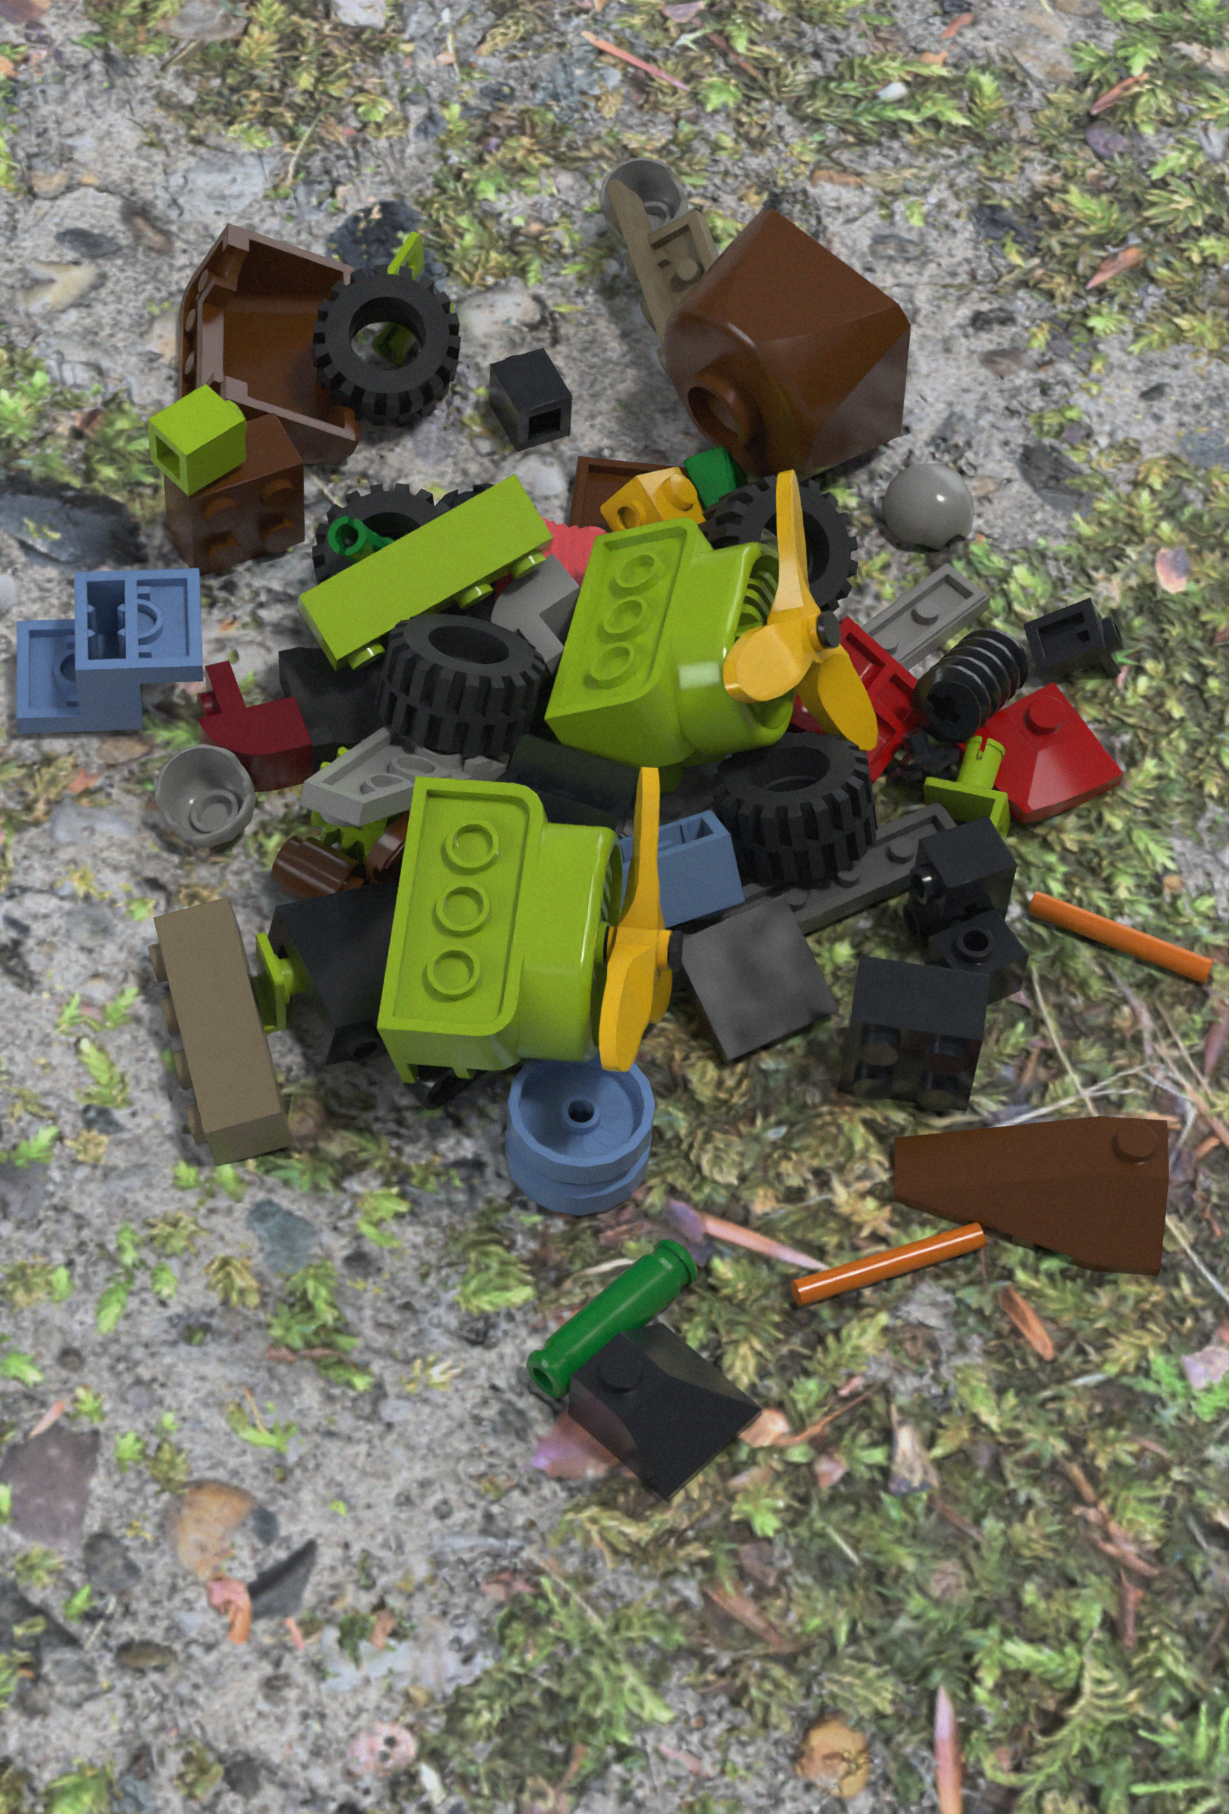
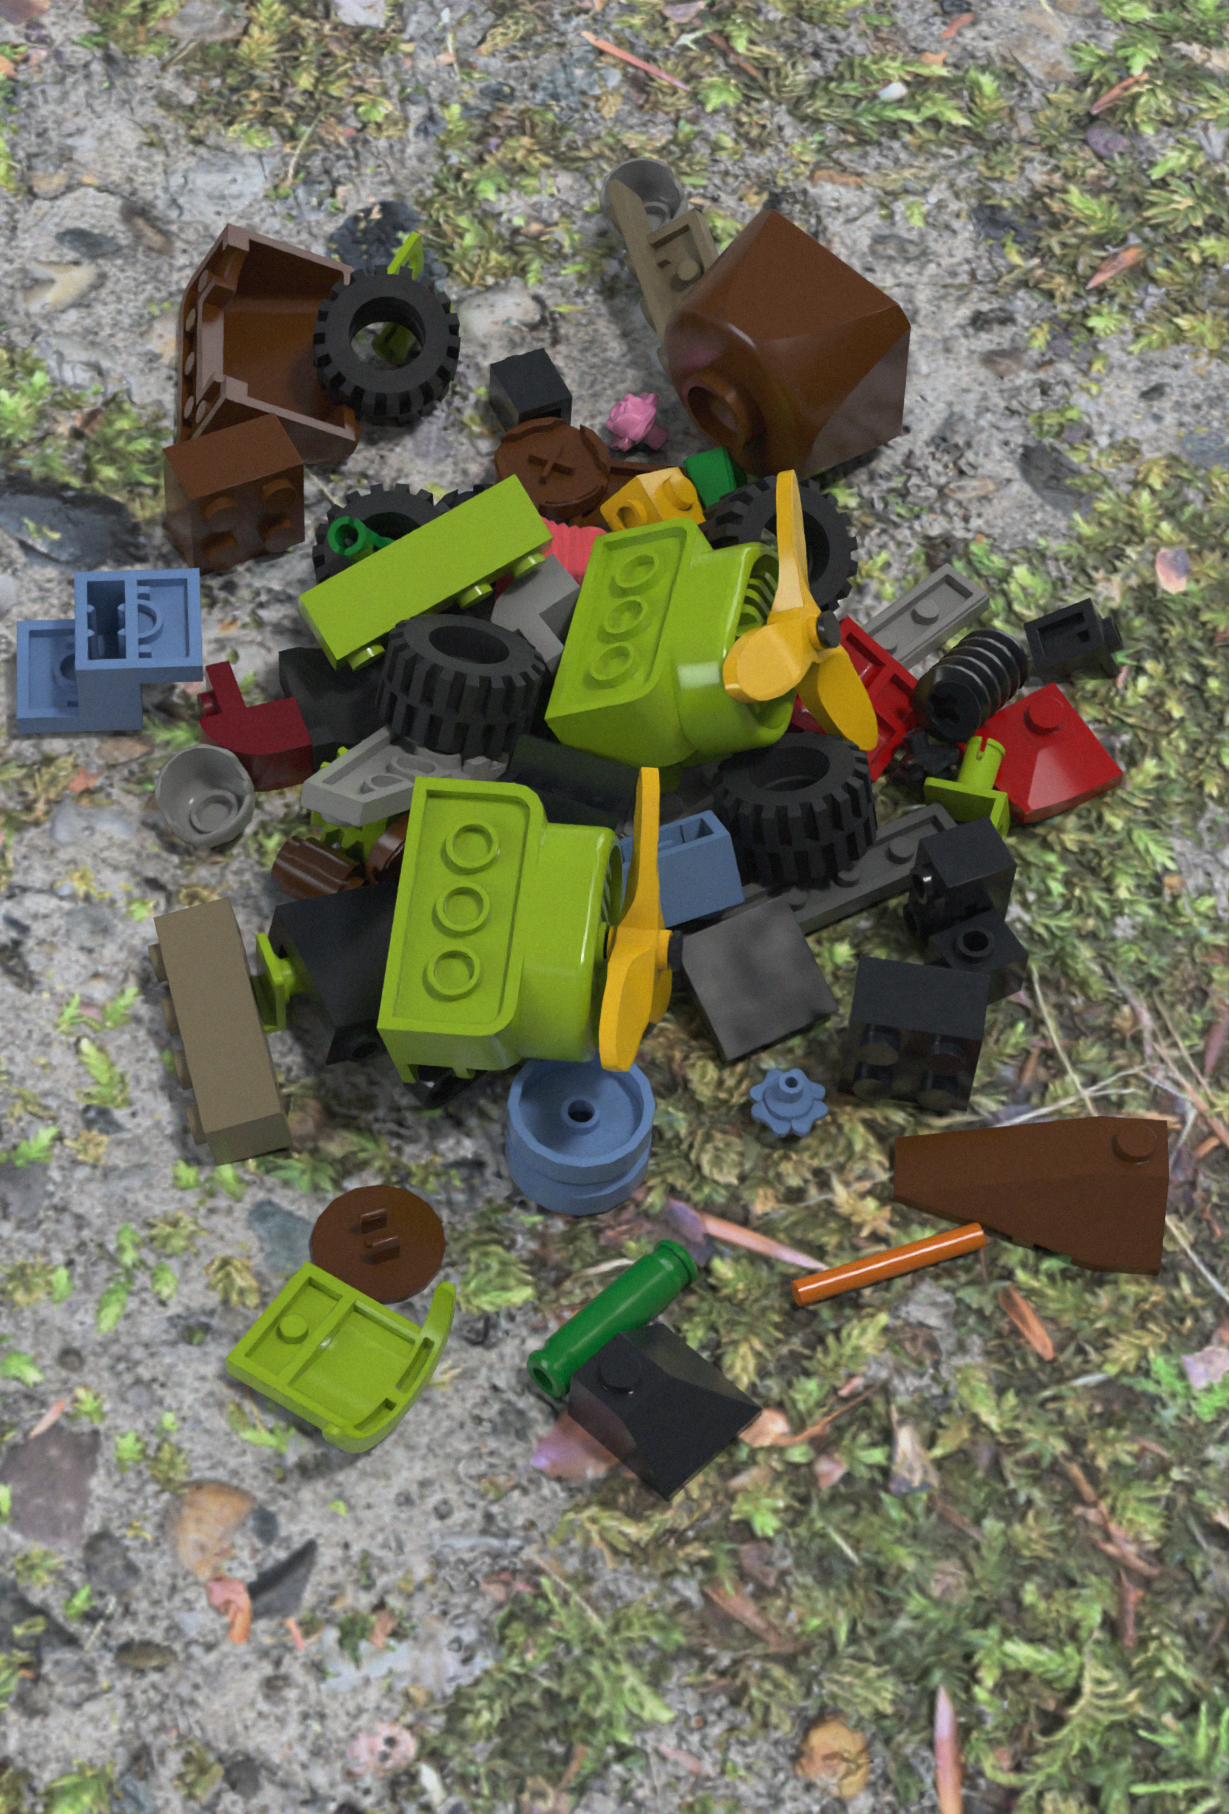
lime brick [147,384,247,496] -> none
light grey hair [881,463,975,550] -> none
orange bar [1027,891,1214,984] -> none
none -> lime piece [225,1260,456,1454]
none -> reddish brown piece [311,1184,446,1305]
none -> reddish brown tile [492,417,611,520]
none -> bright pink plant [606,392,668,452]
none -> medium blue plant [749,1068,828,1137]

